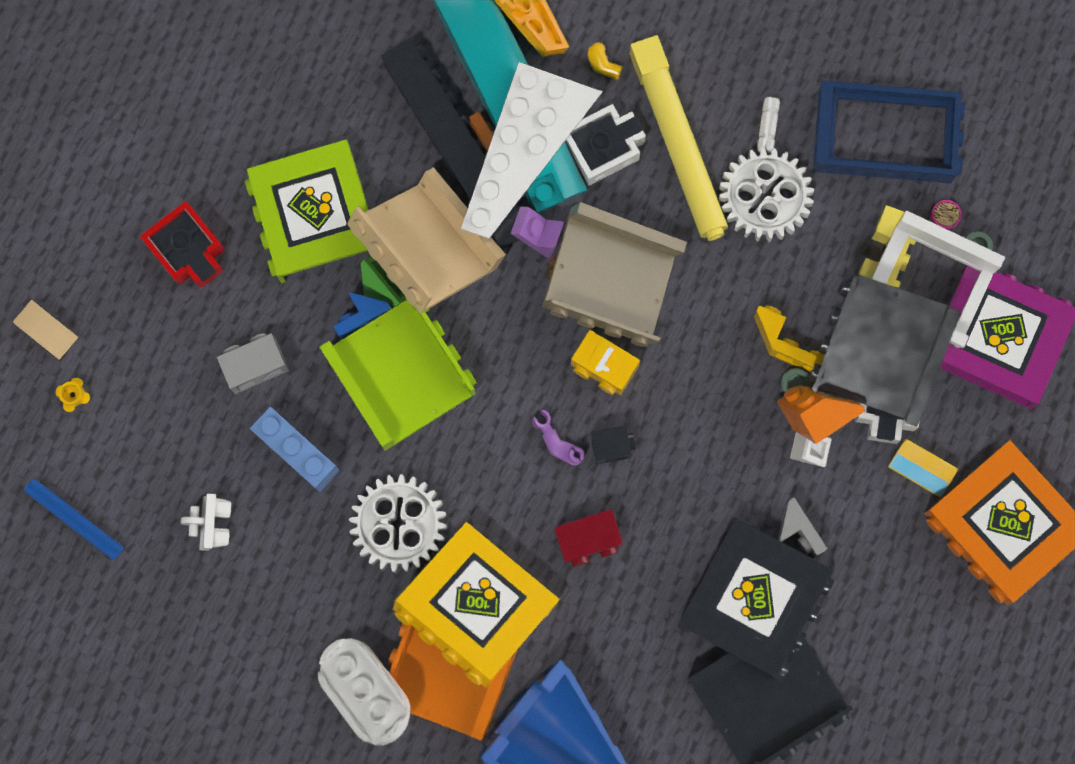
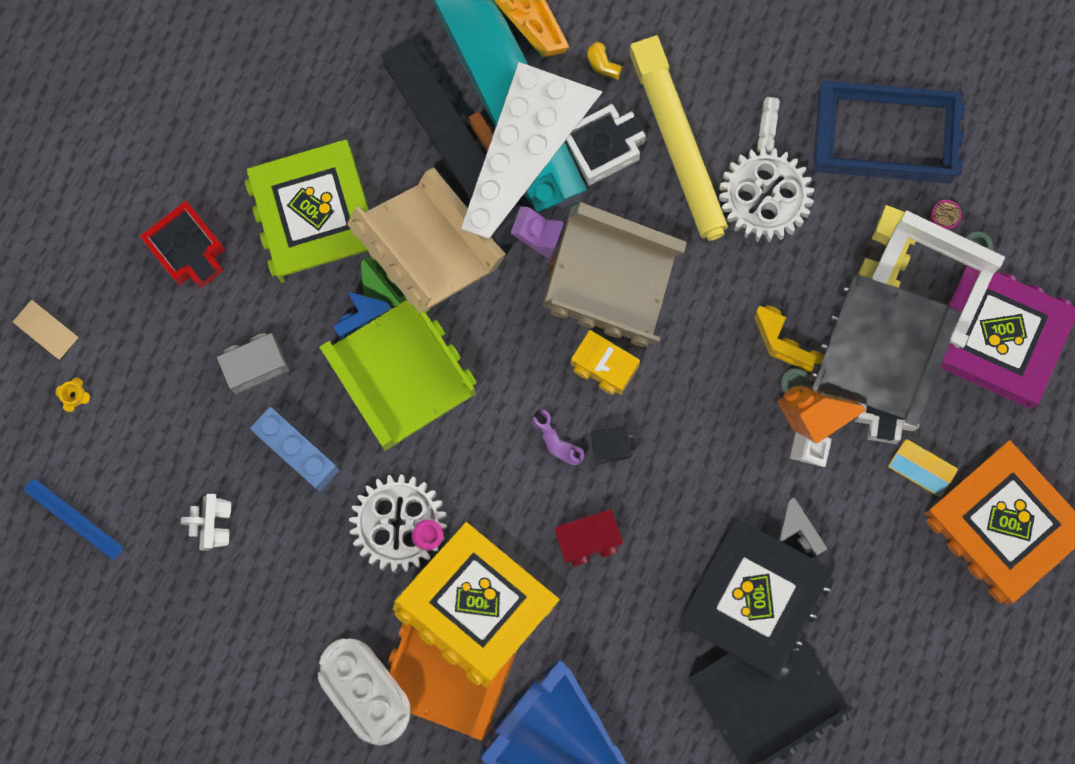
none -> dark pink tile [412,520,443,551]

